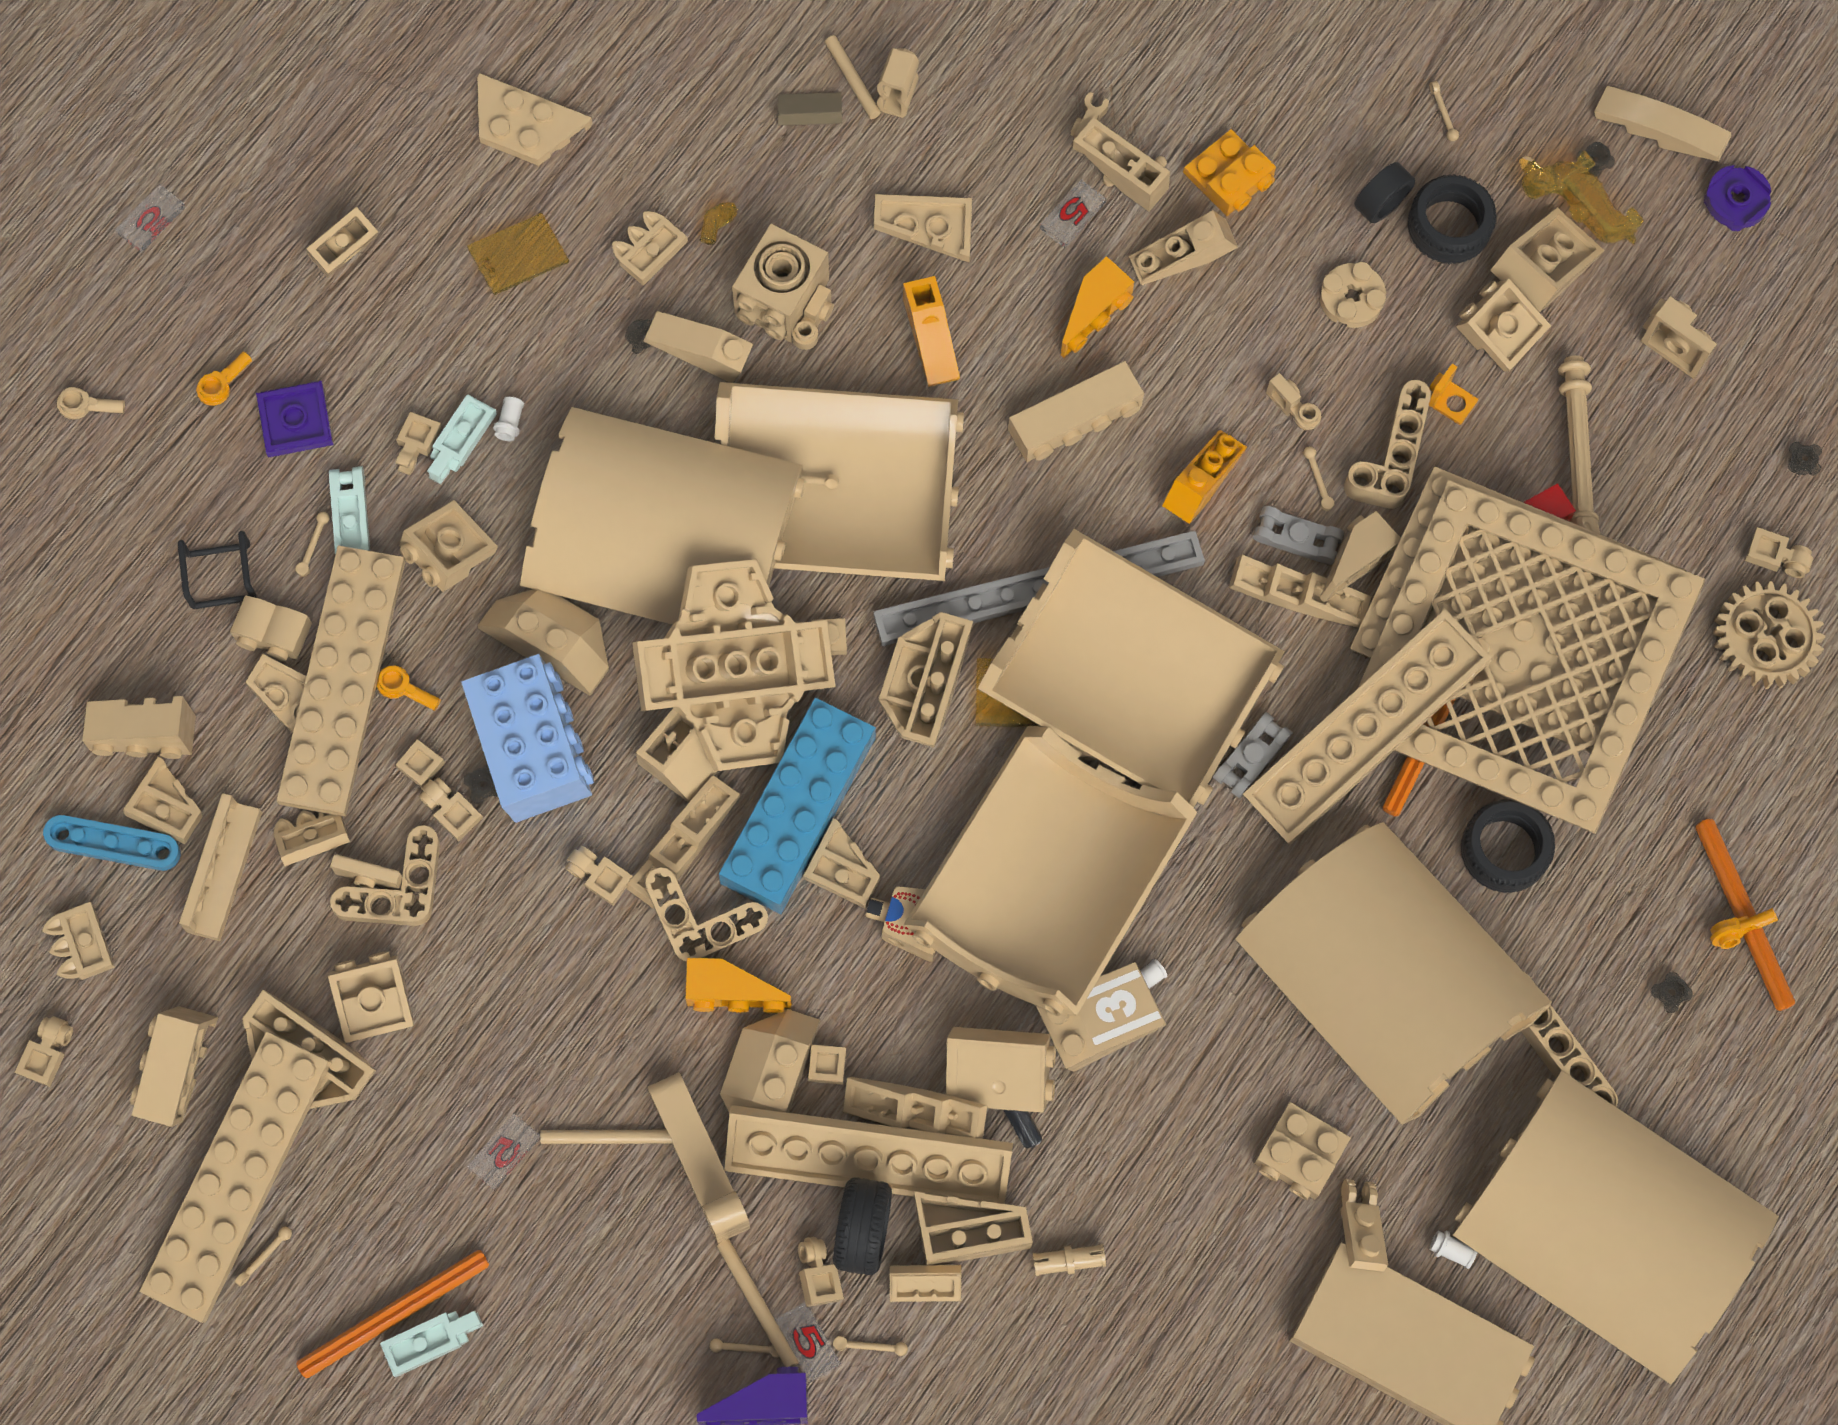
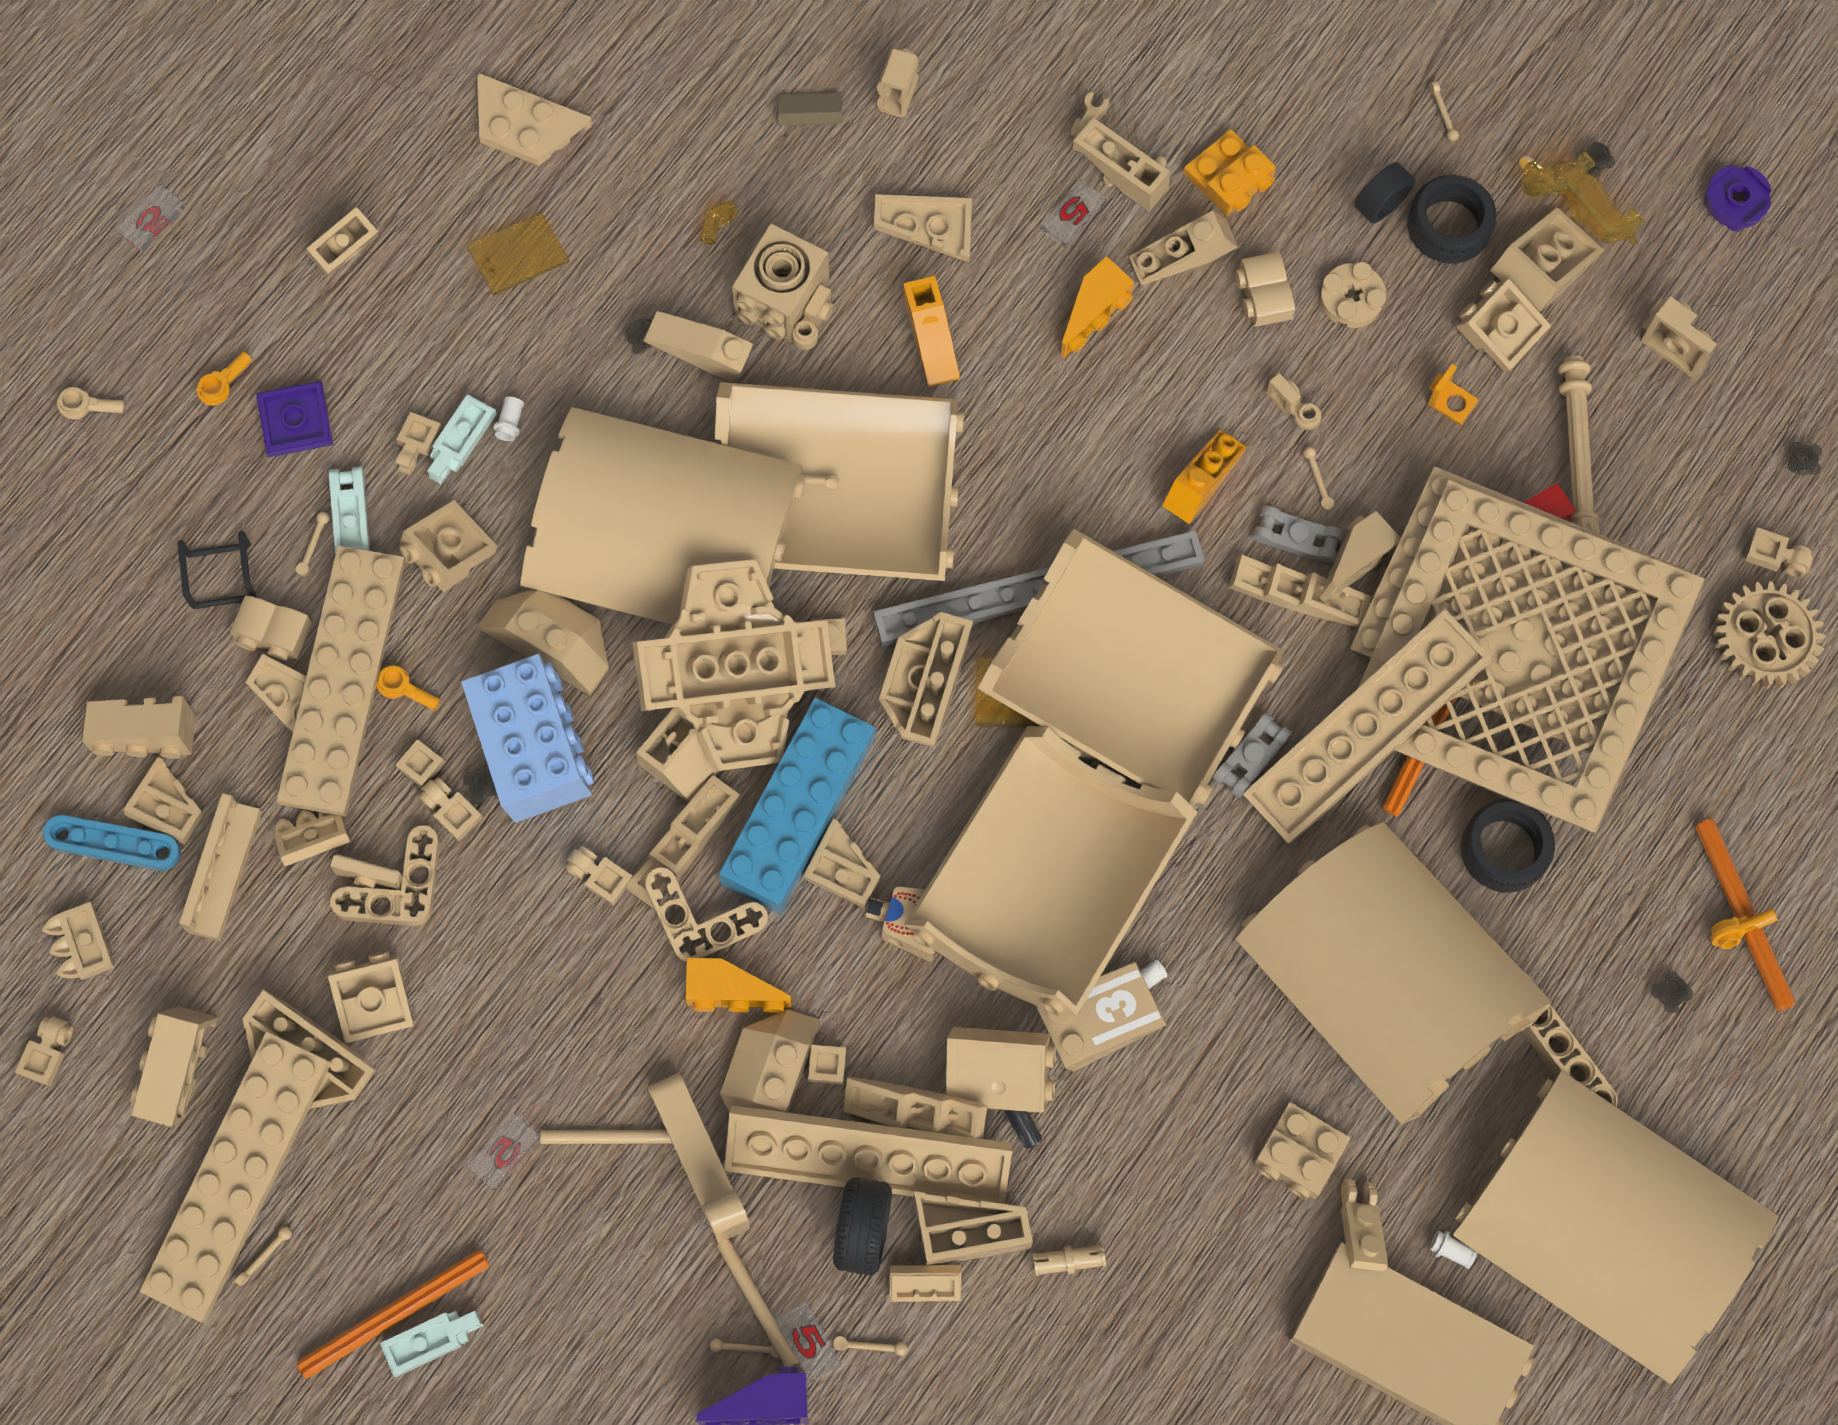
tan plate [612,211,688,286] -> none
tan plate [798,1237,844,1307] -> none
tan bar [825,35,881,119] -> none
tan brick [1008,361,1144,462] -> none
tan beam [1344,380,1431,509] -> none
tan slope [1594,86,1731,162] -> none
none -> tan brick [1235,252,1295,327]

